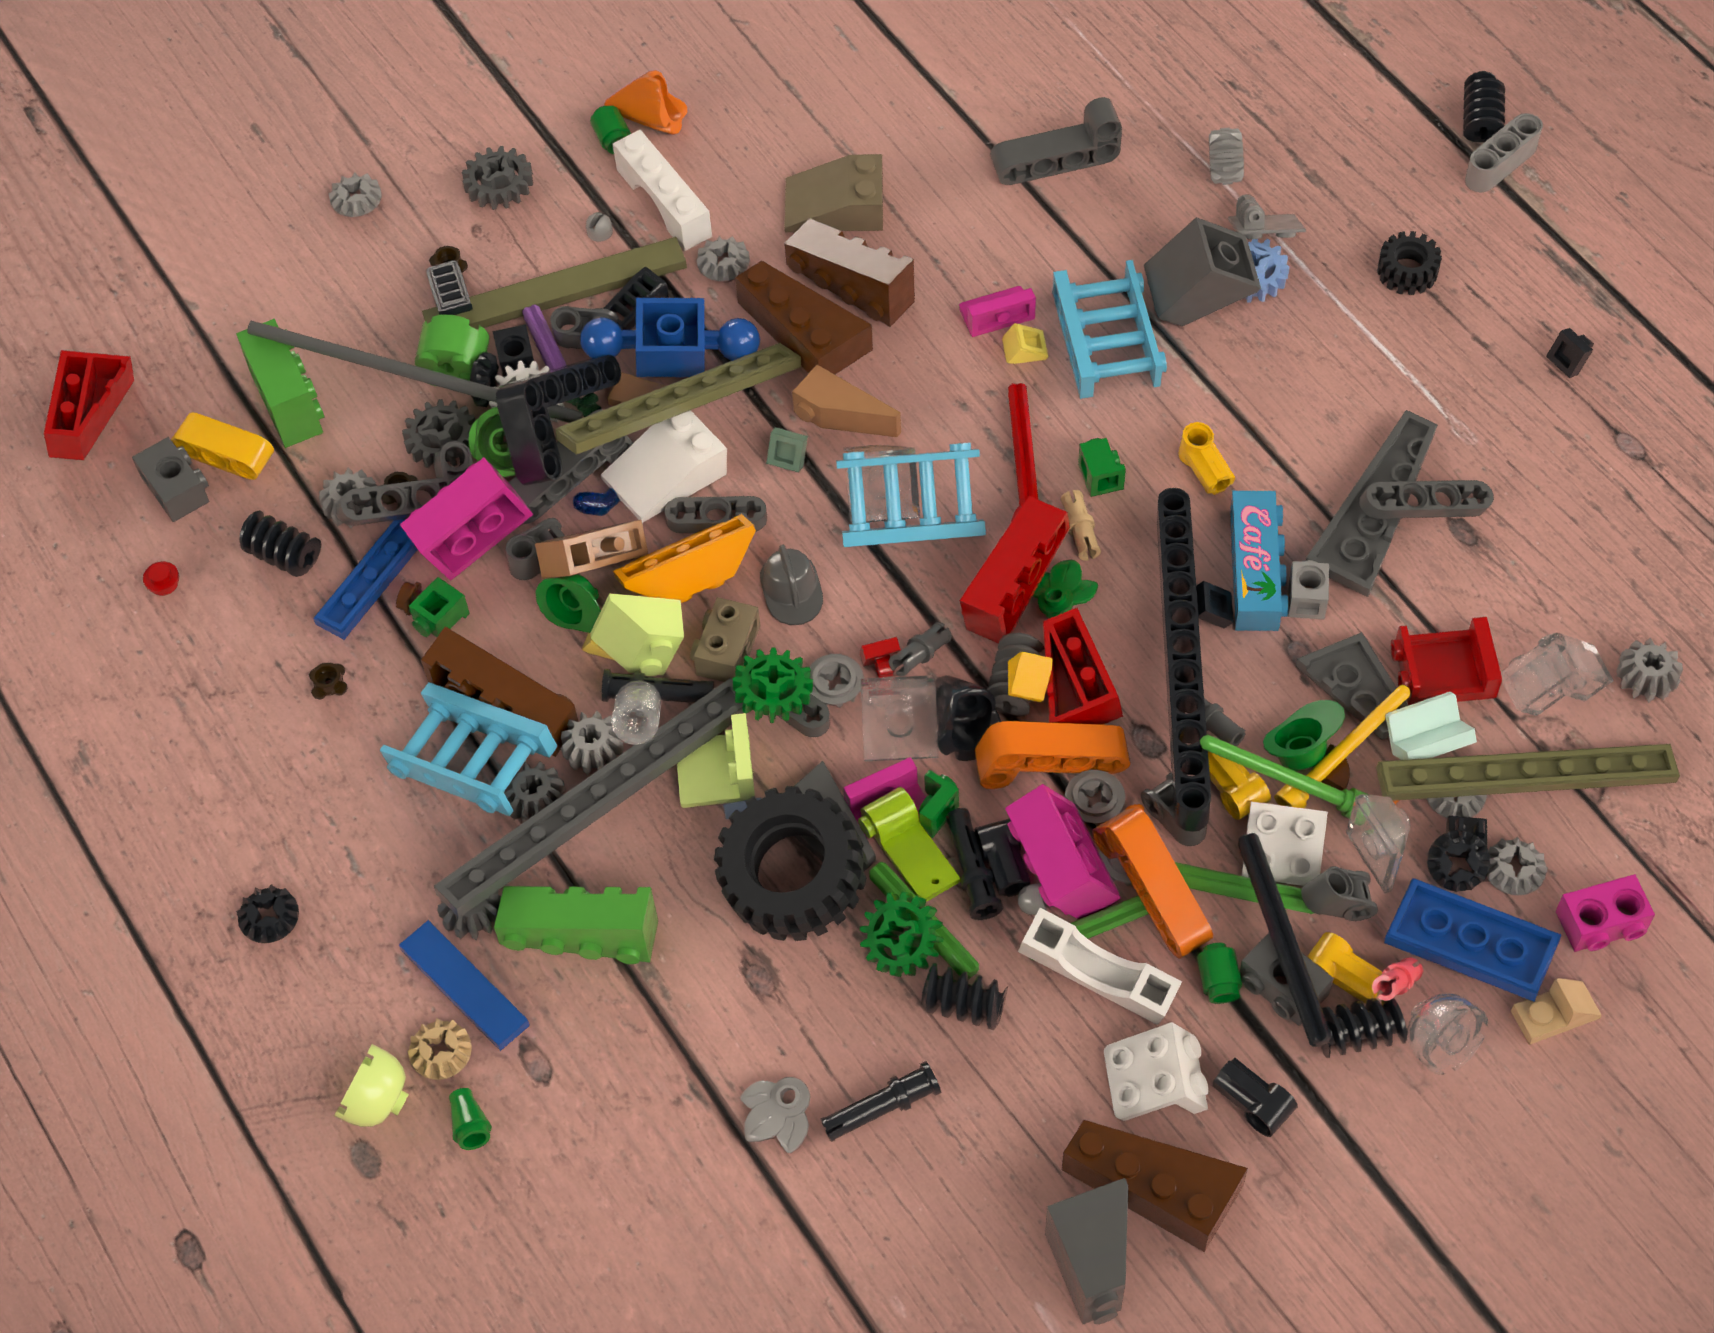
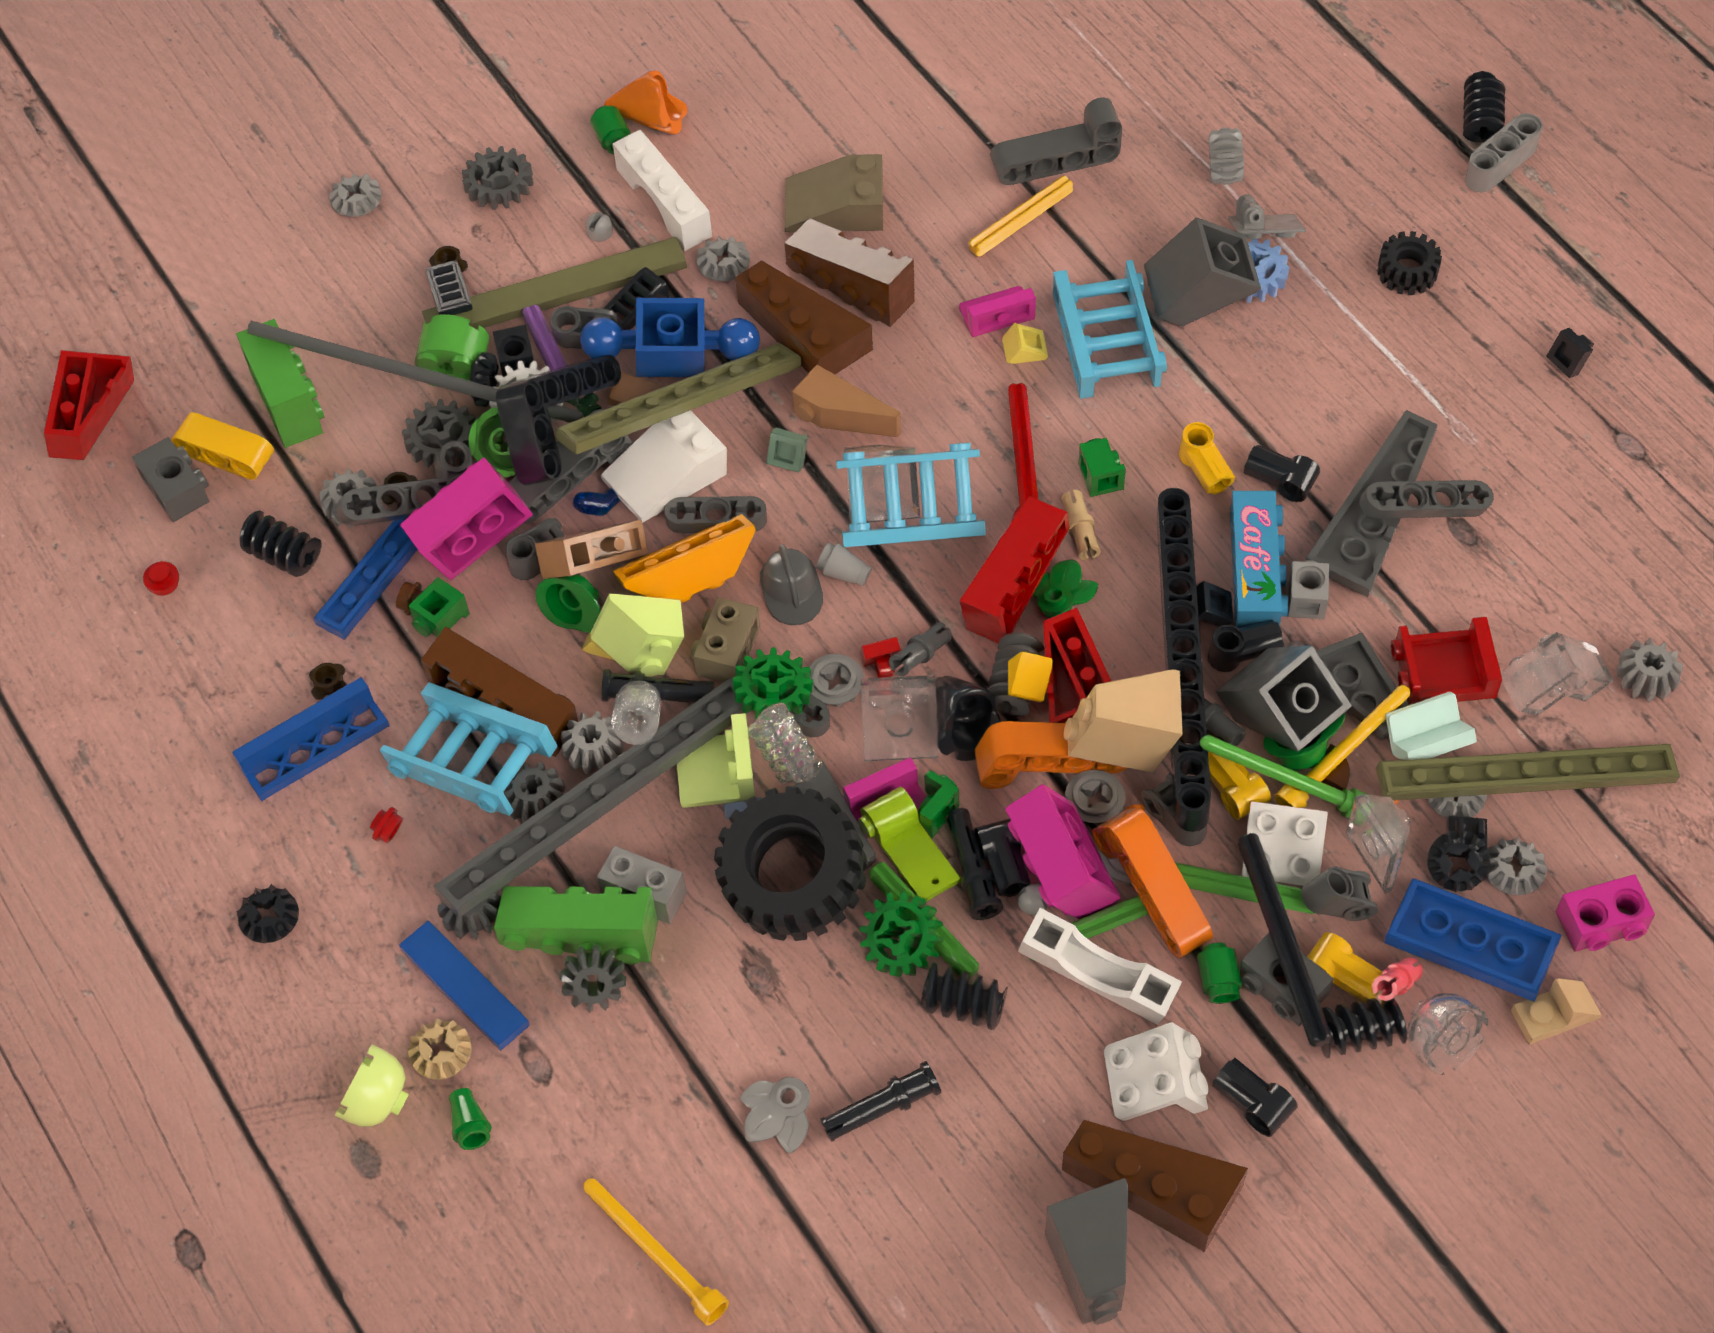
none -> blue fence [232,677,390,801]
none -> red plate [370,807,404,843]
none -> dark grey gear [559,943,626,1013]
none -> yellow piece [583,1178,729,1326]
none -> light grey brick [597,846,687,924]
none -> clear piece [748,702,822,784]
none -> light grey cone [816,542,872,586]
none -> yellow axle [968,176,1073,257]
none -> tan slope [1064,669,1182,773]
none -> black piece [1208,620,1284,672]
none -> dark grey slope [1216,645,1352,751]
none -> black piece [1244,445,1320,502]

